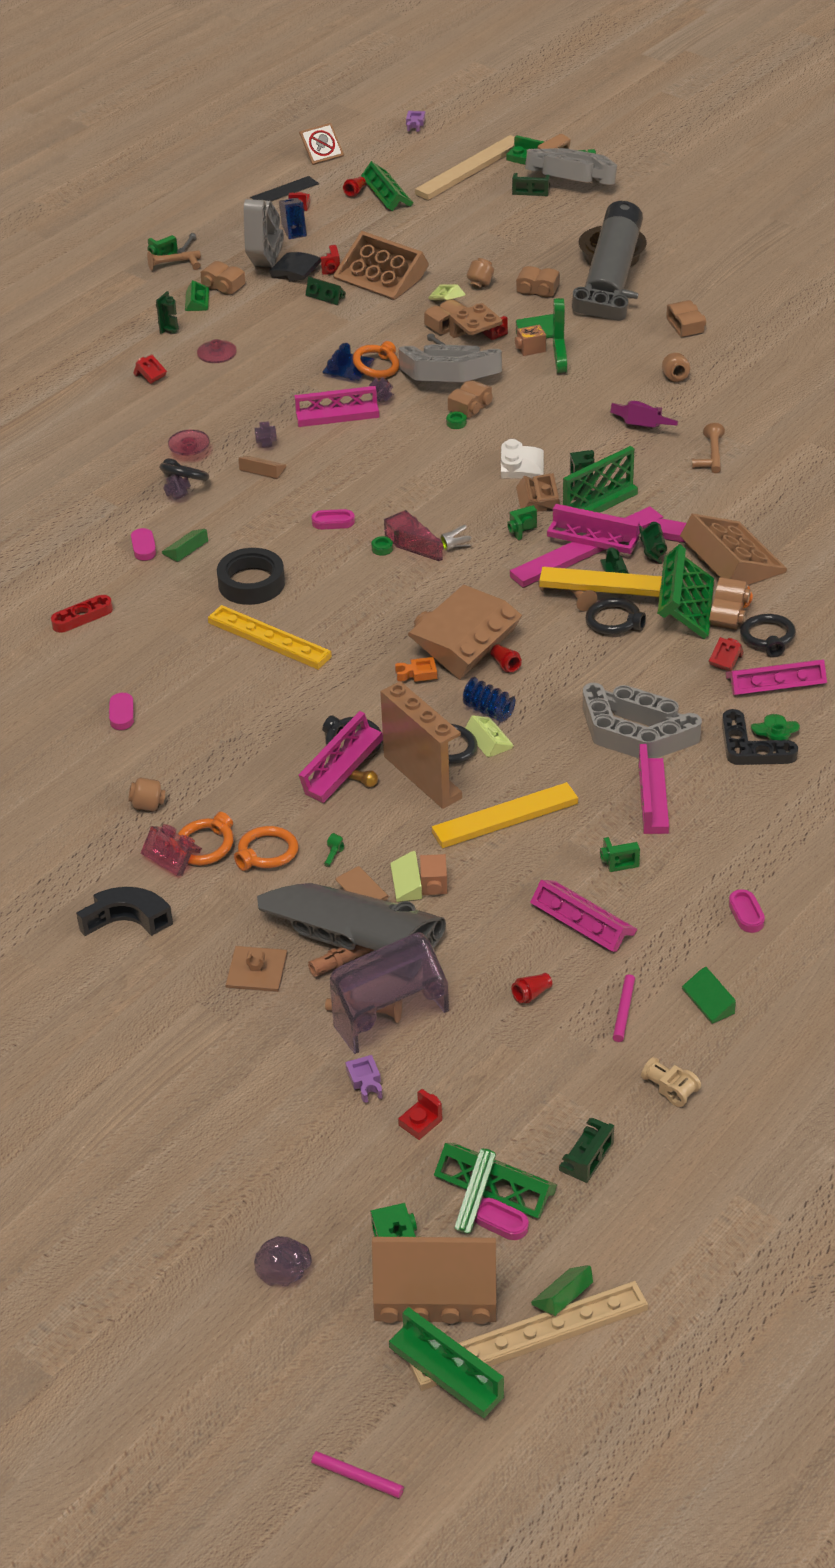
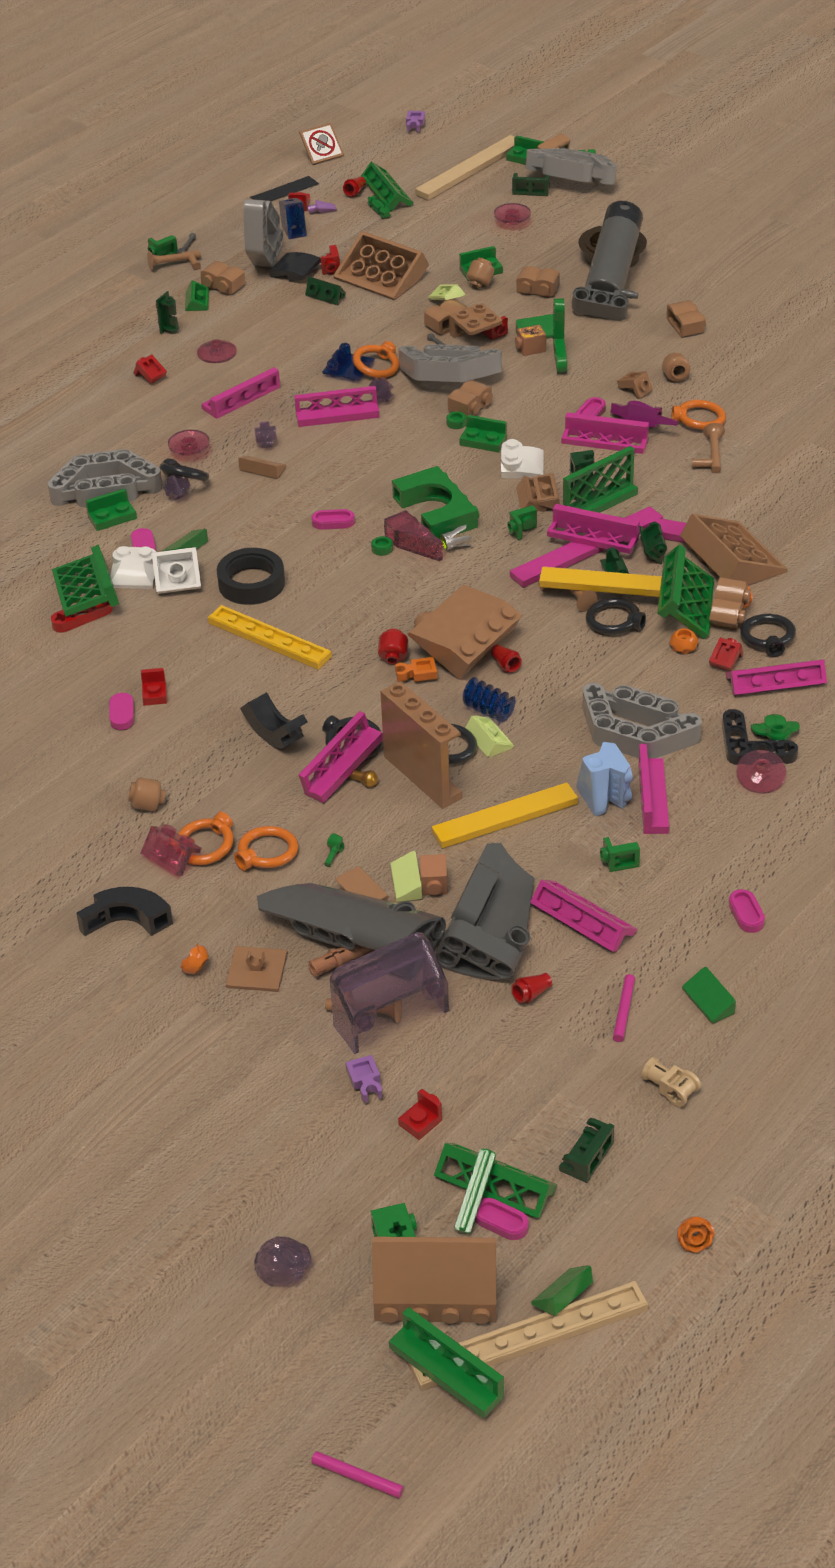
none -> light grey piece [48,449,163,507]
none -> green fence [52,544,119,616]
none -> green bracket [85,489,137,531]
none -> white slope [110,546,156,589]
none -> red bracket [141,668,167,706]
none -> white slope [152,547,201,594]
none -> orange plate [179,943,209,974]
none -> dark pink fence [201,367,280,419]
none -> black arch [240,692,308,748]
none -> medium lavender bar [308,200,337,214]
none -> green axle [367,195,391,219]
none -> red head [378,629,408,665]
none -> green arch [392,466,479,543]
none -> dark grey panel [434,843,534,980]
none -> green bracket [459,246,503,281]
none -> green bracket [459,415,507,453]
none -> clear pink dish [494,203,531,225]
none -> dark pink fence [561,412,649,454]
none -> dark pink tile [576,397,606,416]
none -> light blue piece [577,742,633,816]
none -> medium nougat bracket [617,371,653,398]
none -> orange plate [669,628,699,654]
none -> orange piece [671,400,726,430]
none -> orange plate [677,1216,715,1253]
none -> clear pink dish [736,750,786,794]

